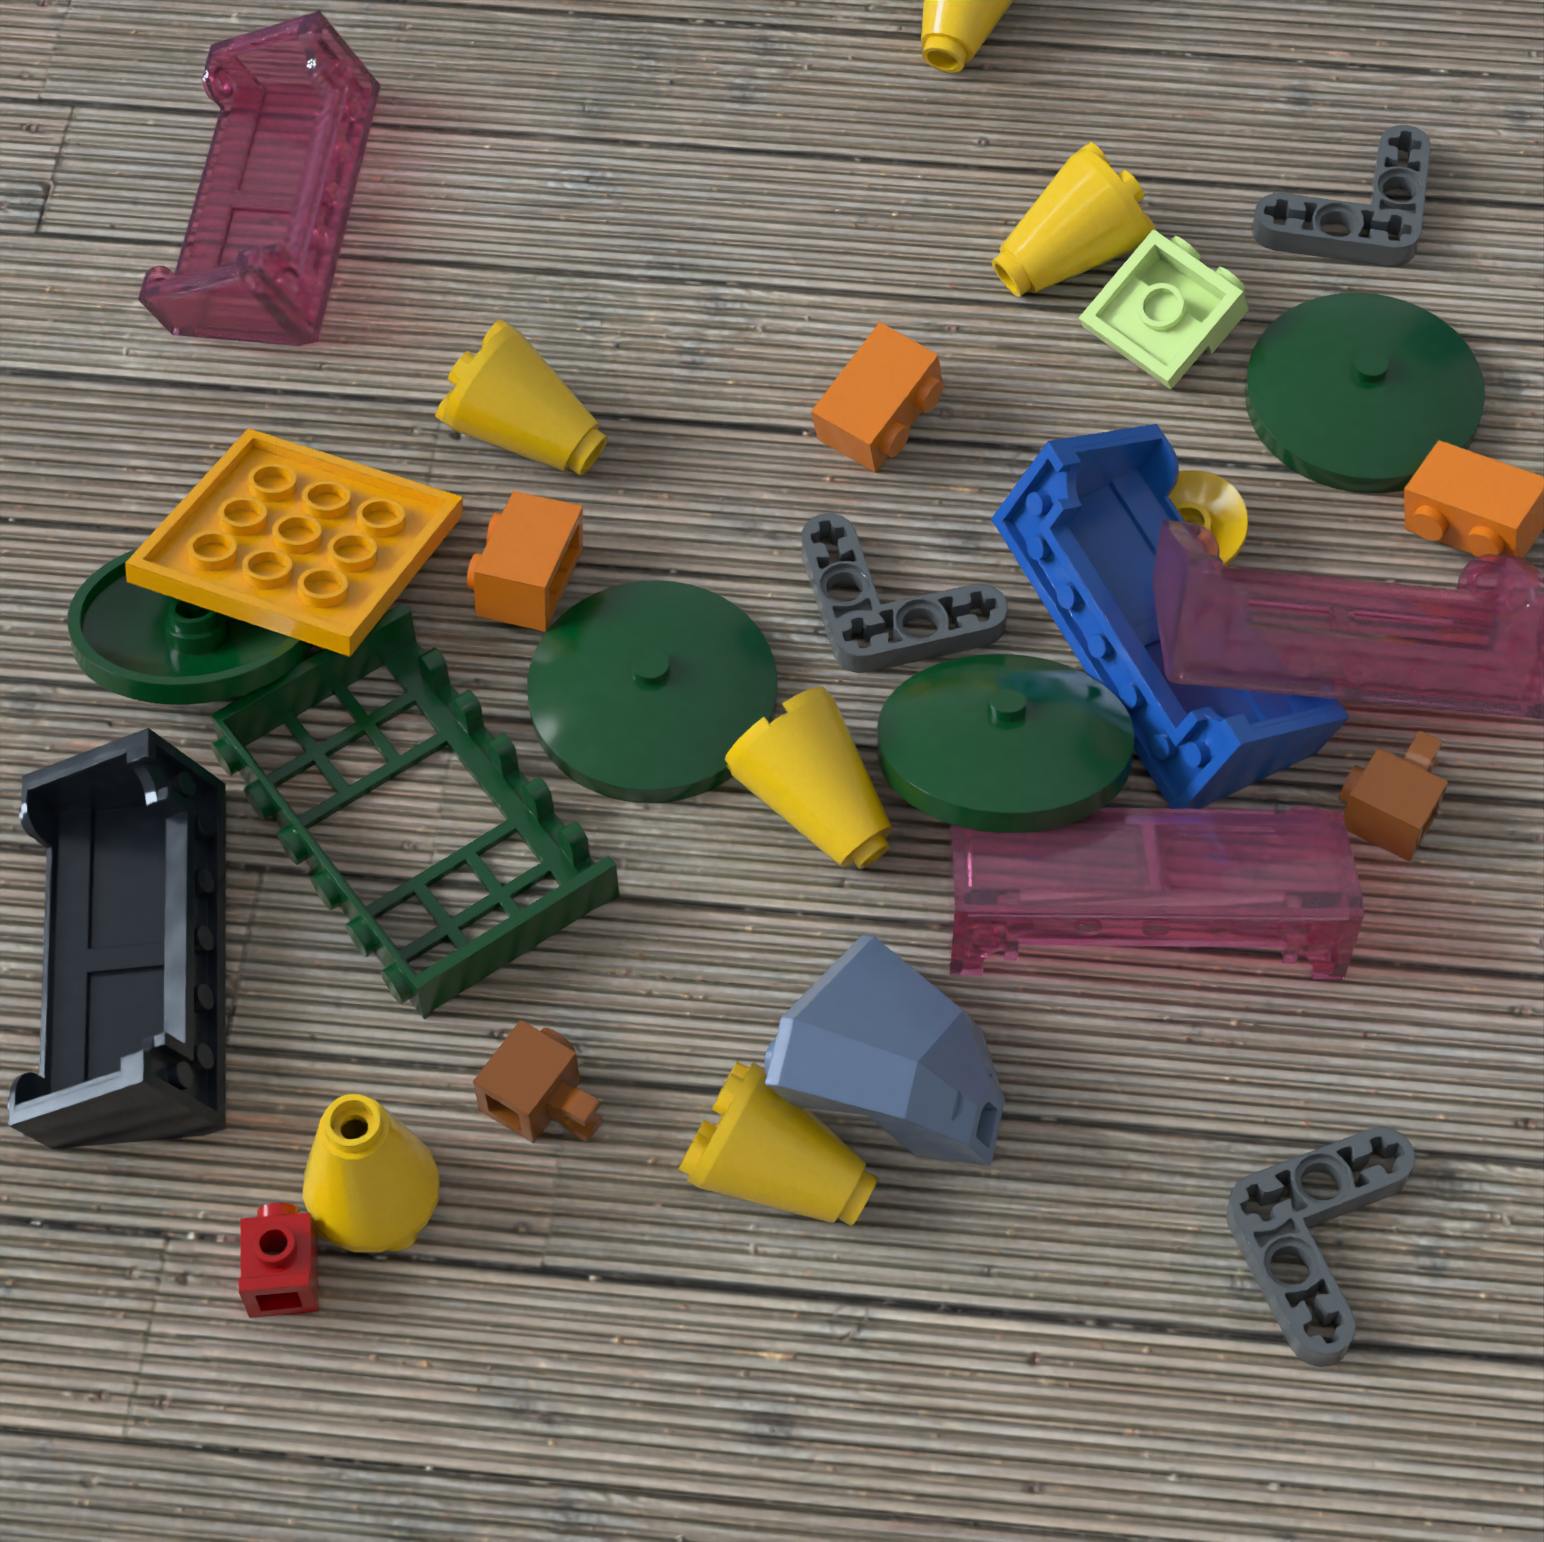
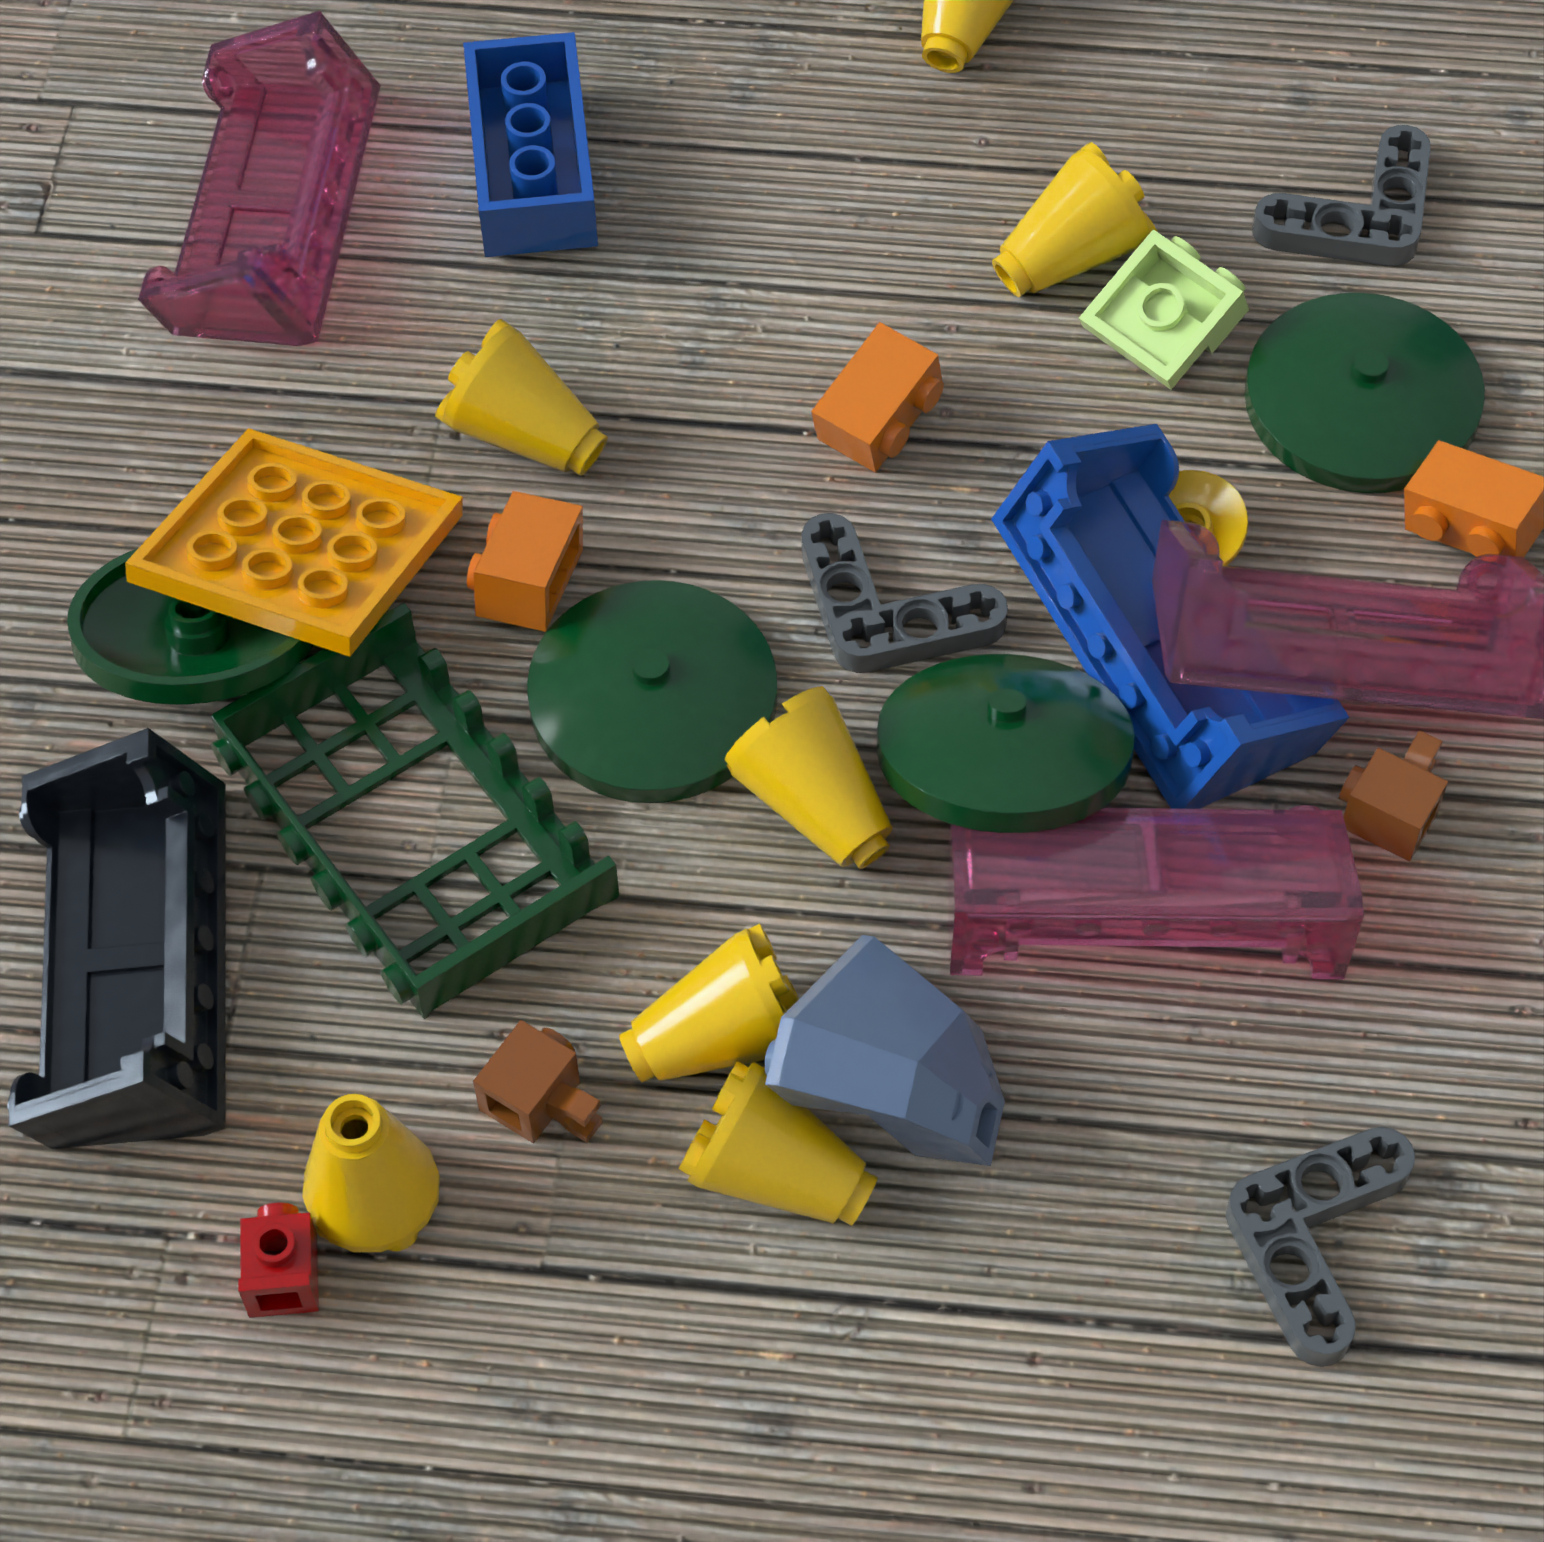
none -> blue brick [463,32,598,257]
none -> yellow cone [619,924,799,1083]

